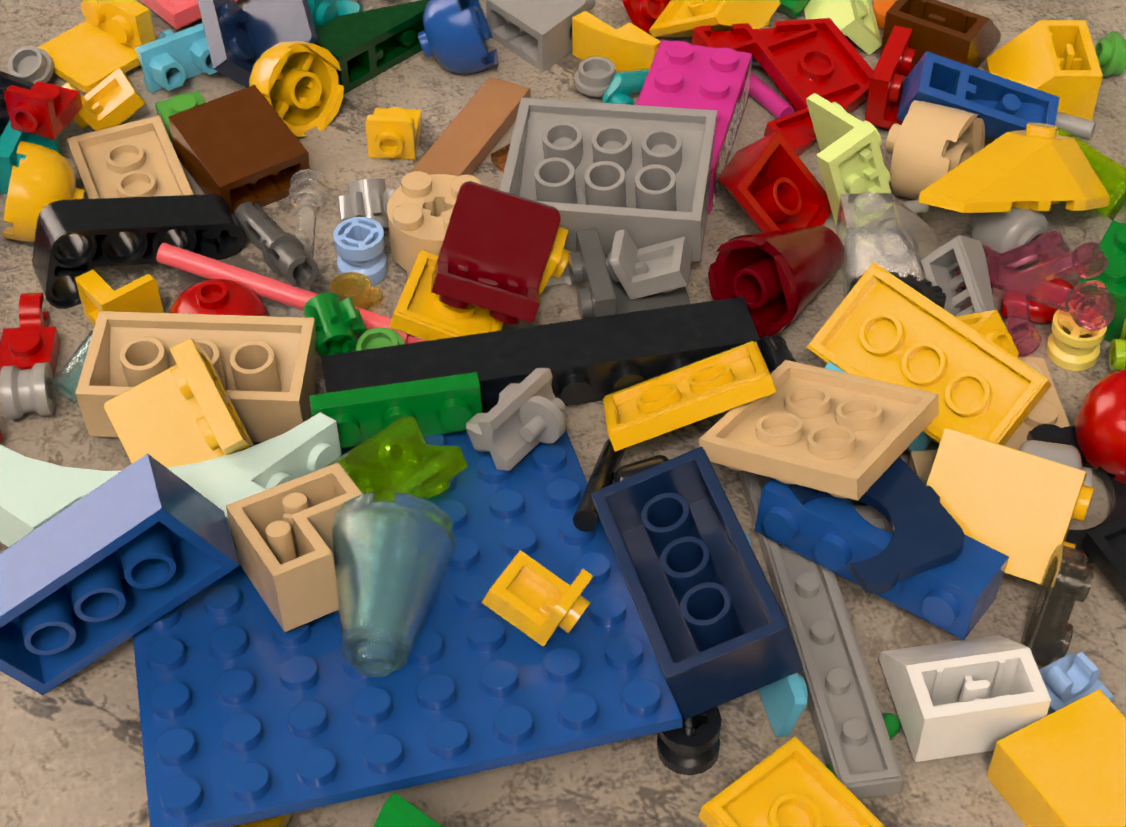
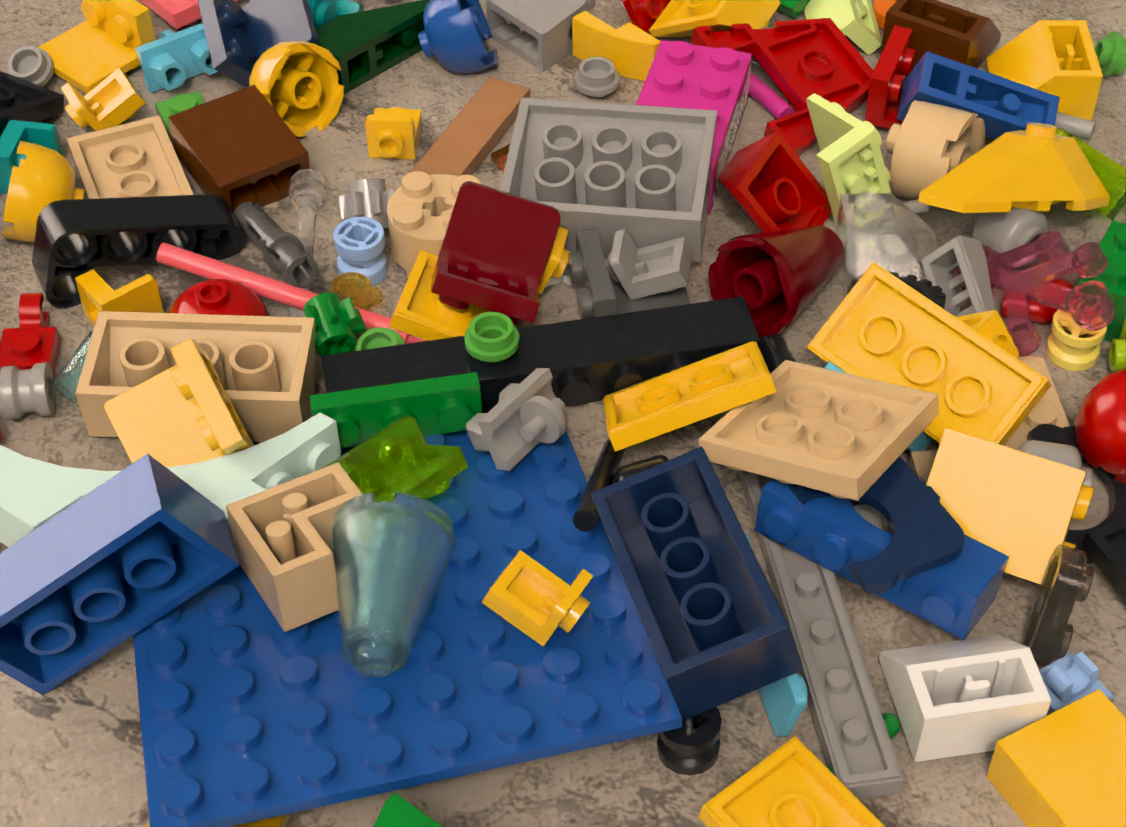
red bracket [4,81,83,140] -> none
teal arm [602,69,650,105] -> none
none -> bright green plate [464,312,519,362]

